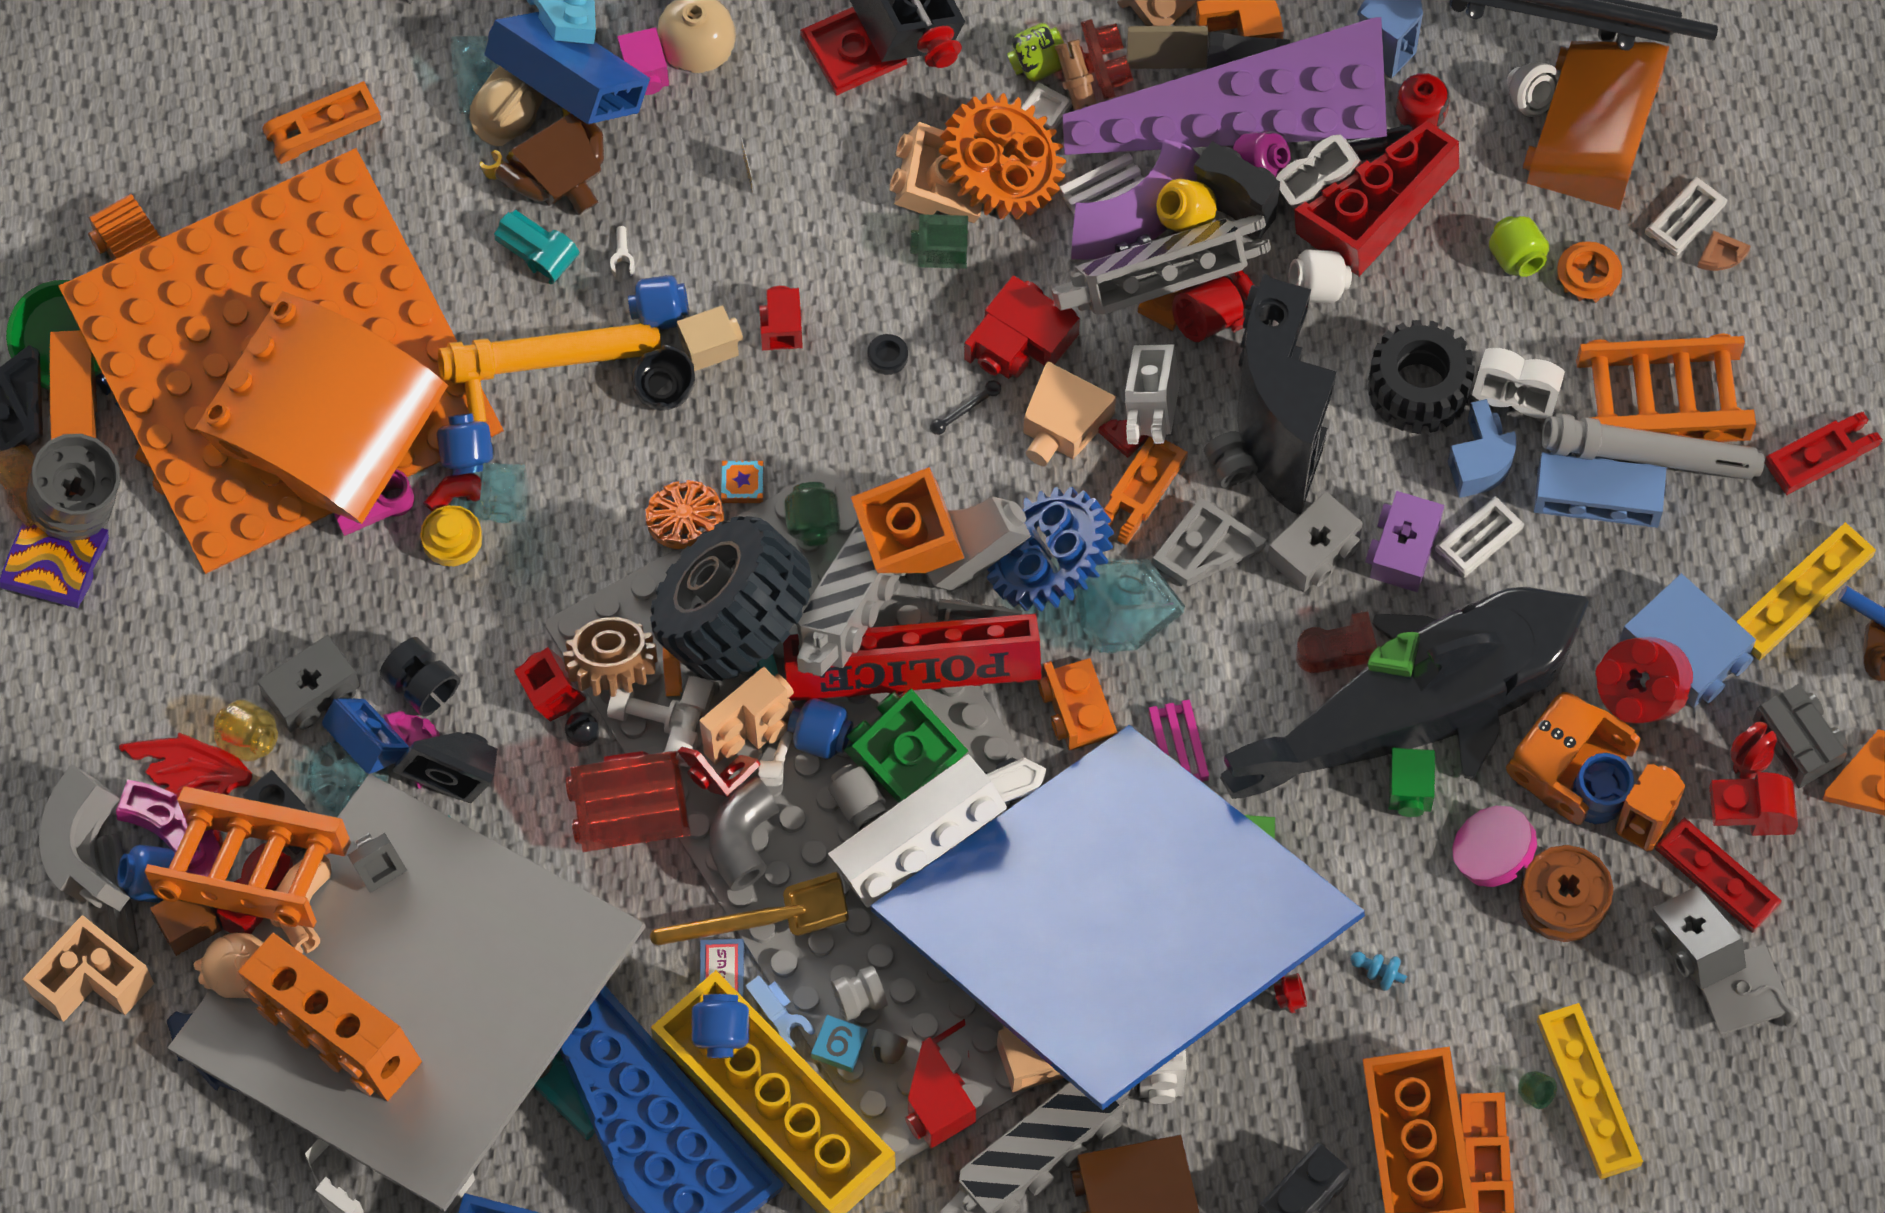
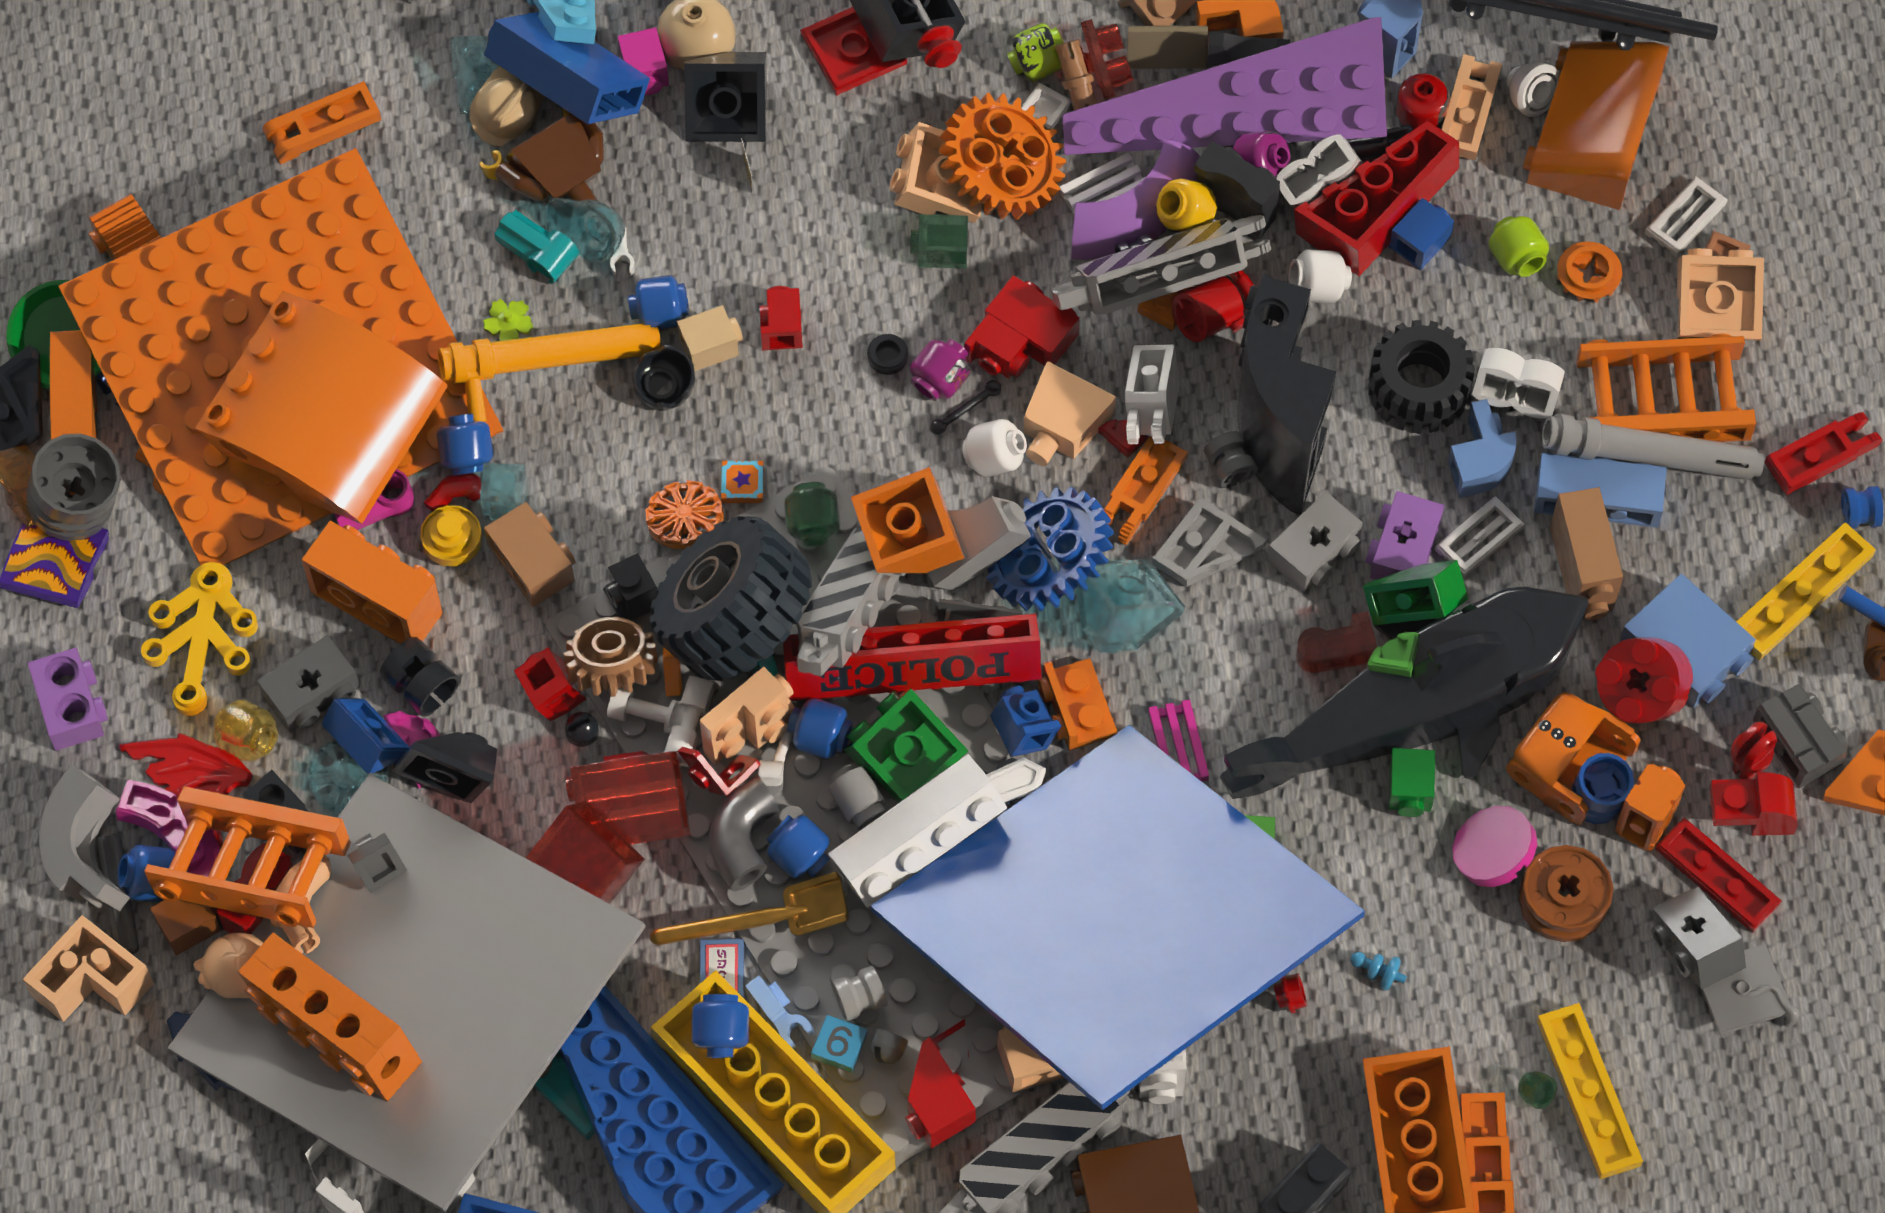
none -> medium lavender brick [27,647,108,751]
none -> yellow plant [141,562,258,716]
none -> orange brick [301,520,443,644]
none -> lime plant [483,299,533,341]
none -> medium nougat brick [484,502,576,607]
none -> clear red brick [526,801,645,904]
none -> clear light blue cap [547,198,625,262]
none -> black brick [603,553,657,621]
none -> black slope [684,52,767,142]
none -> blue head [766,815,830,879]
none -> magenta head [910,339,971,401]
none -> white head [962,419,1027,477]
none -> blue brick [990,686,1062,757]
none -> green slope [1362,560,1469,625]
none -> blue brick [1389,198,1454,270]
none -> light nougat plate [1442,54,1502,160]
none -> medium nougat brick [1550,487,1623,620]
none -> light nougat plate [1677,248,1764,341]
none -> blue wheel [1841,486,1883,529]

